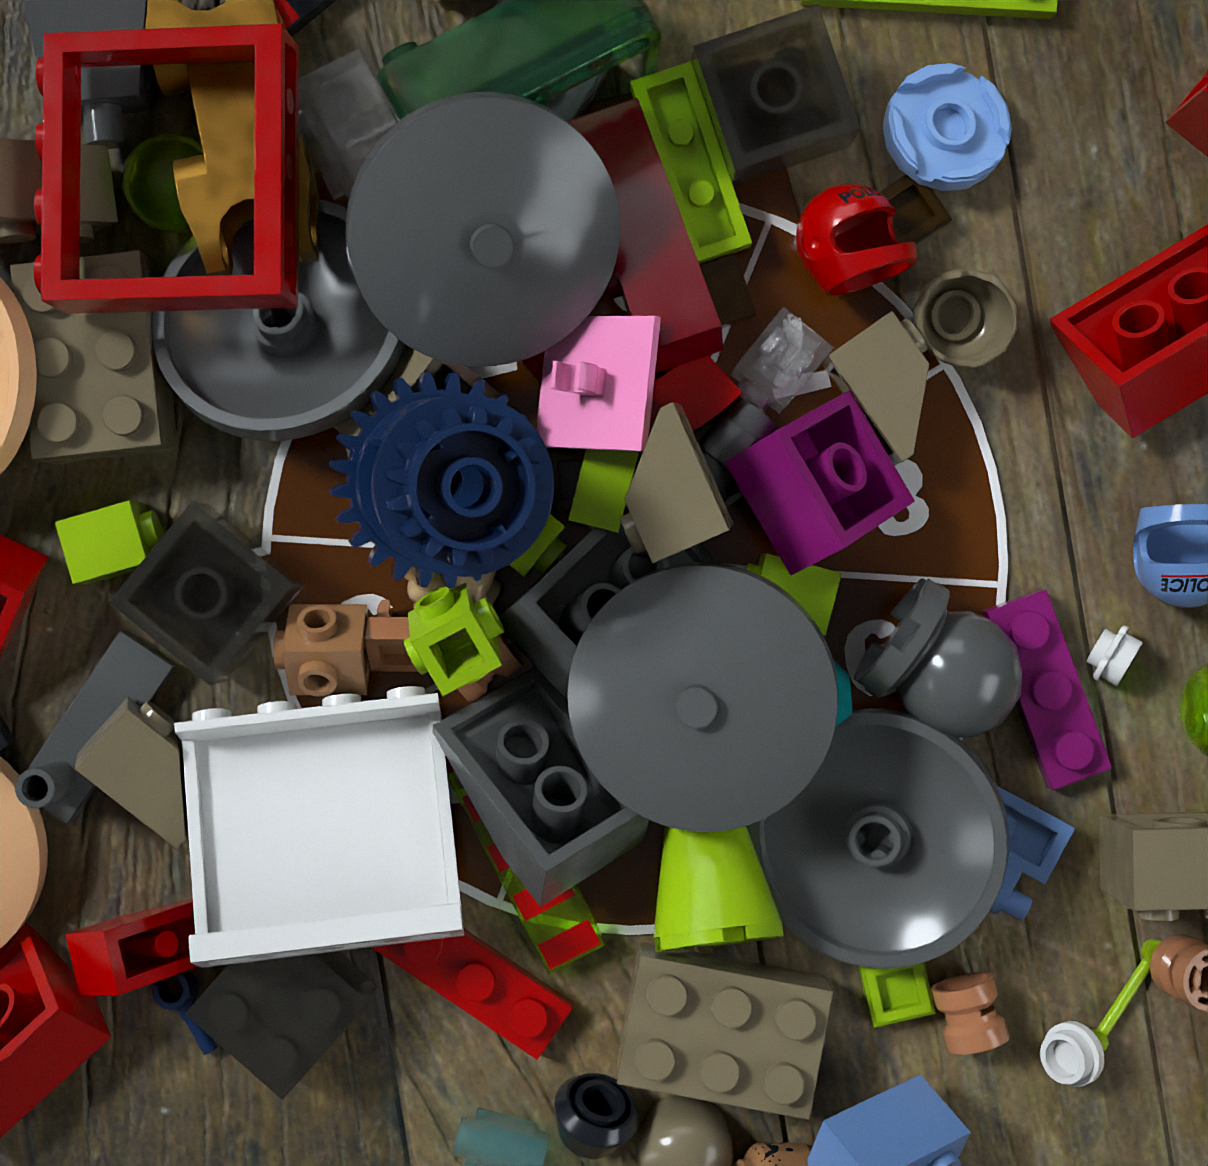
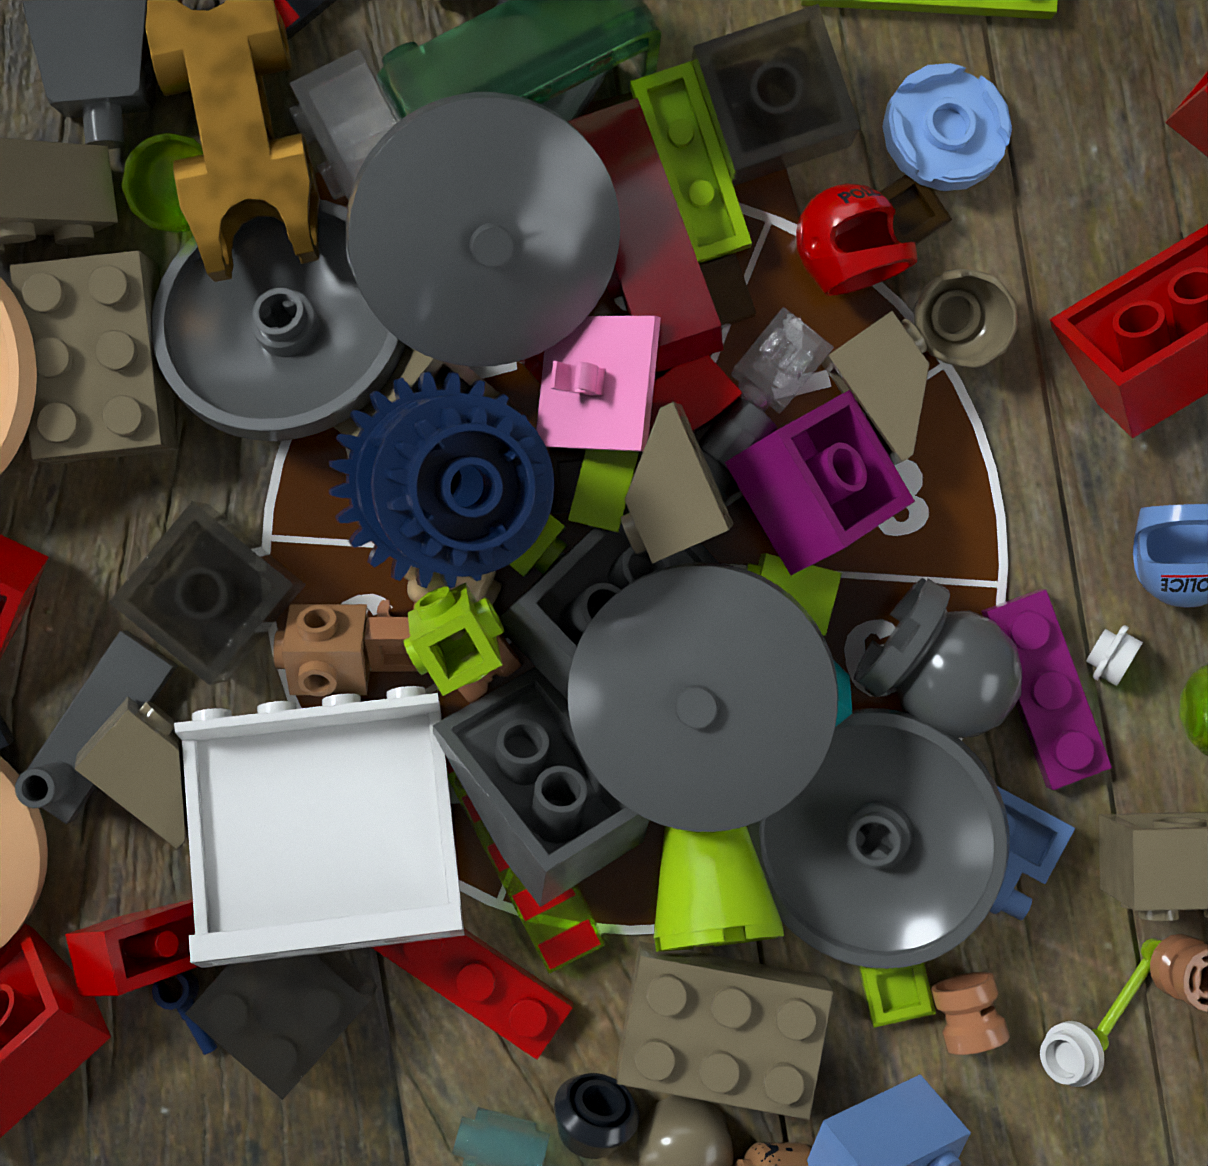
red window [33,23,299,314] -> none
lime brick [55,500,165,584] -> none

